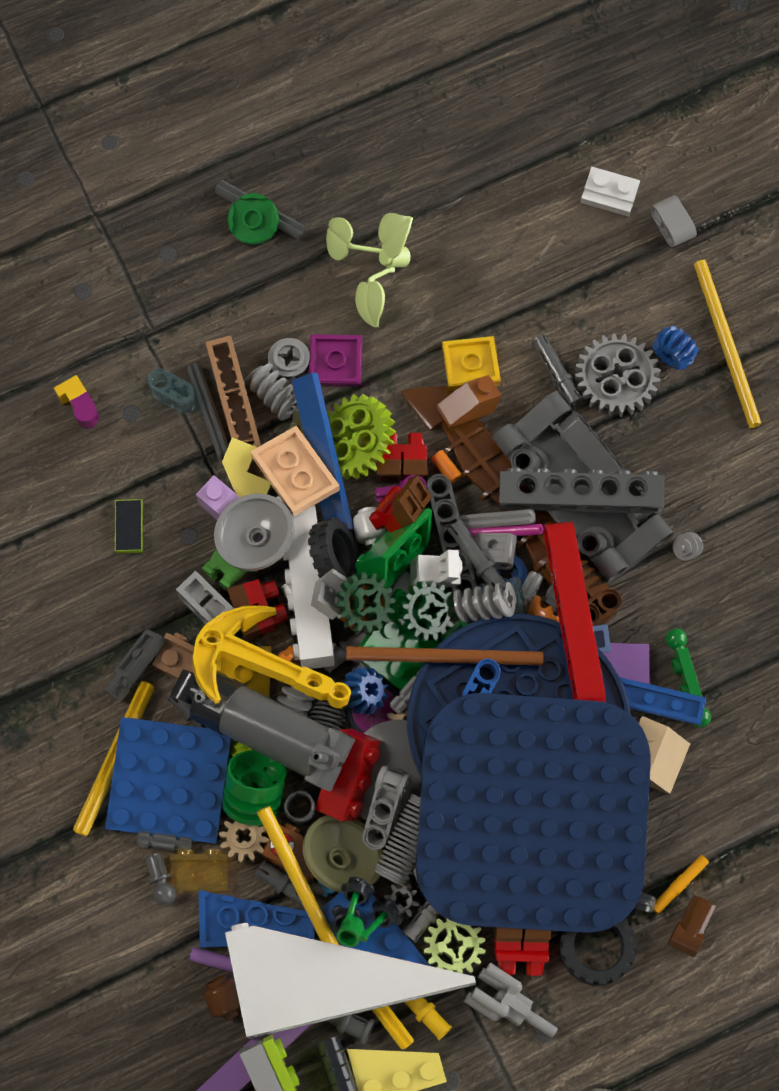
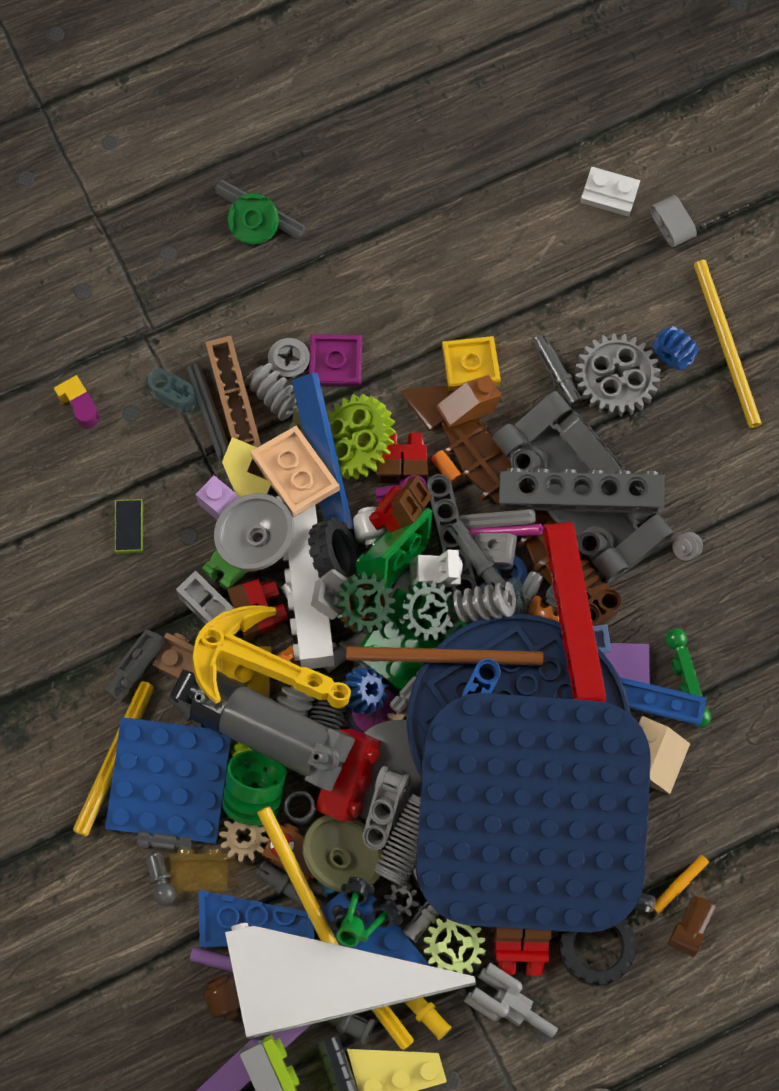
yellowish green plant [326,213,413,327] -> none

